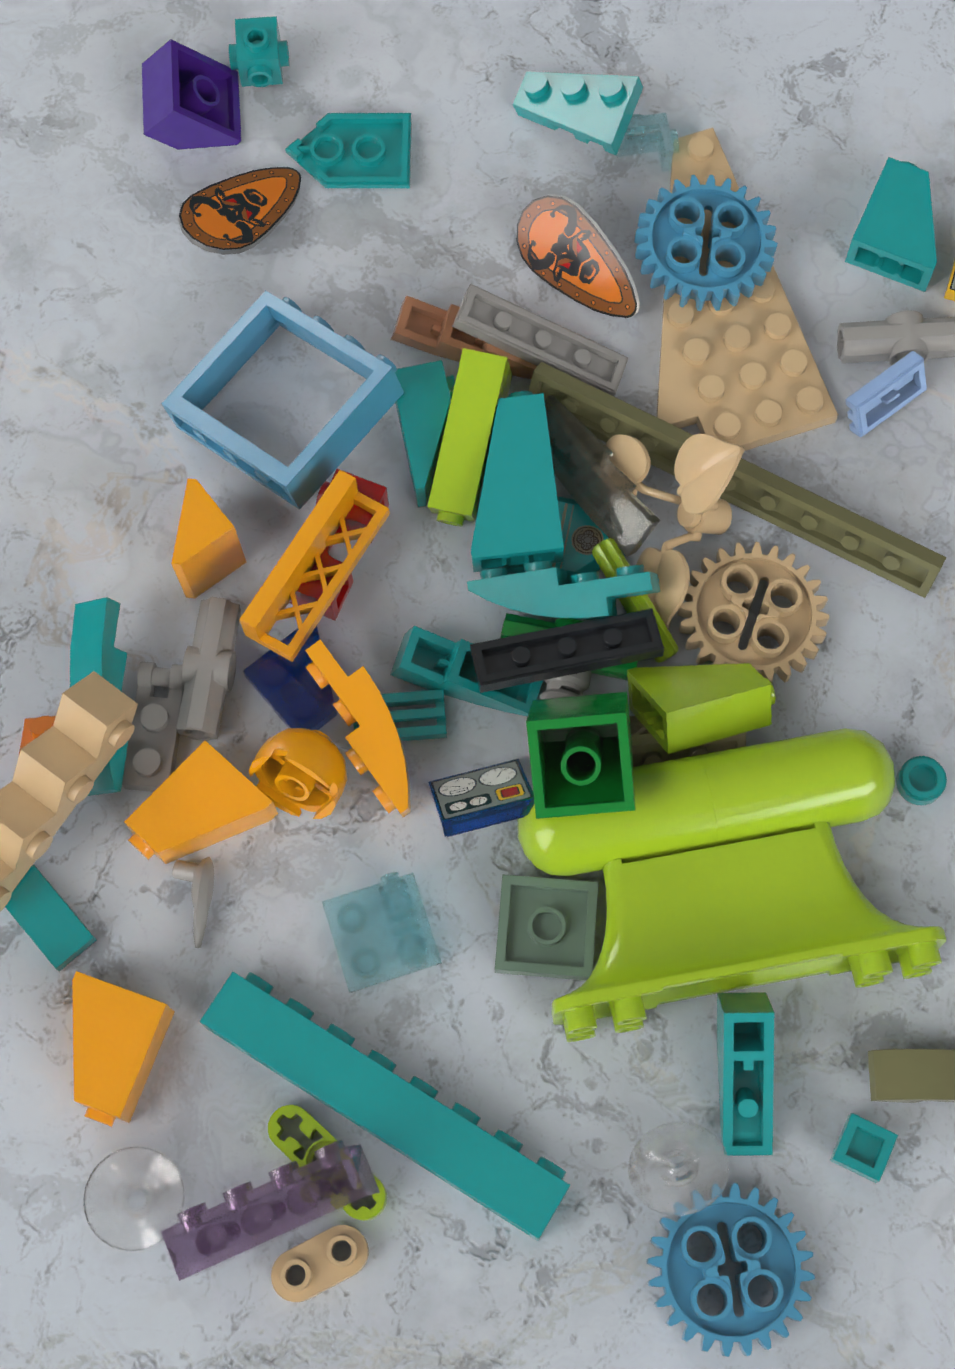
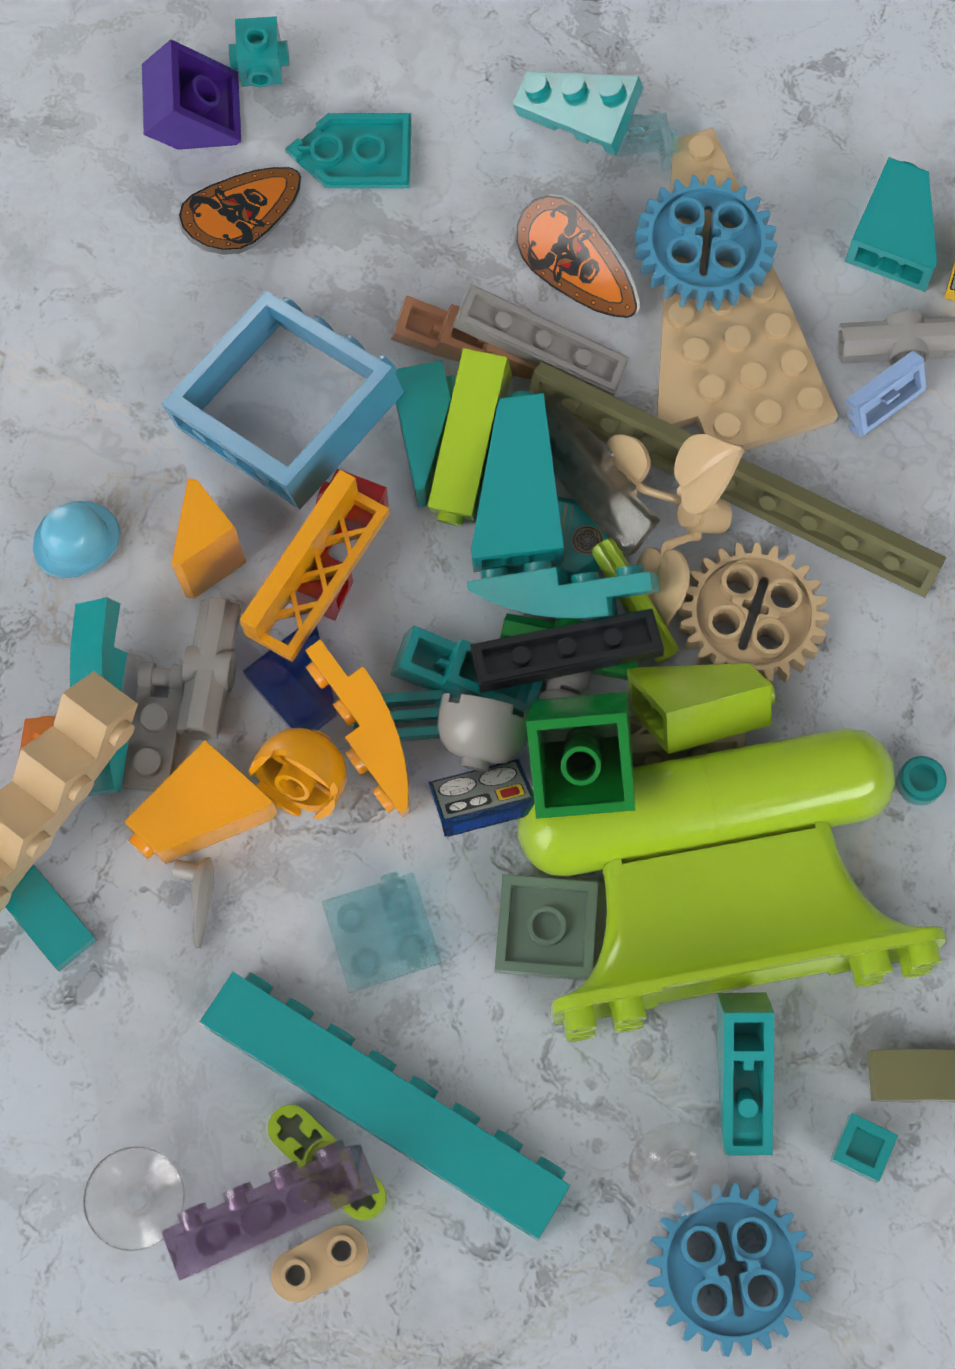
light orange slope [72,971,175,1127] -> none
none -> medium azure hat [32,501,121,579]
none -> light grey cylinder [437,693,529,772]

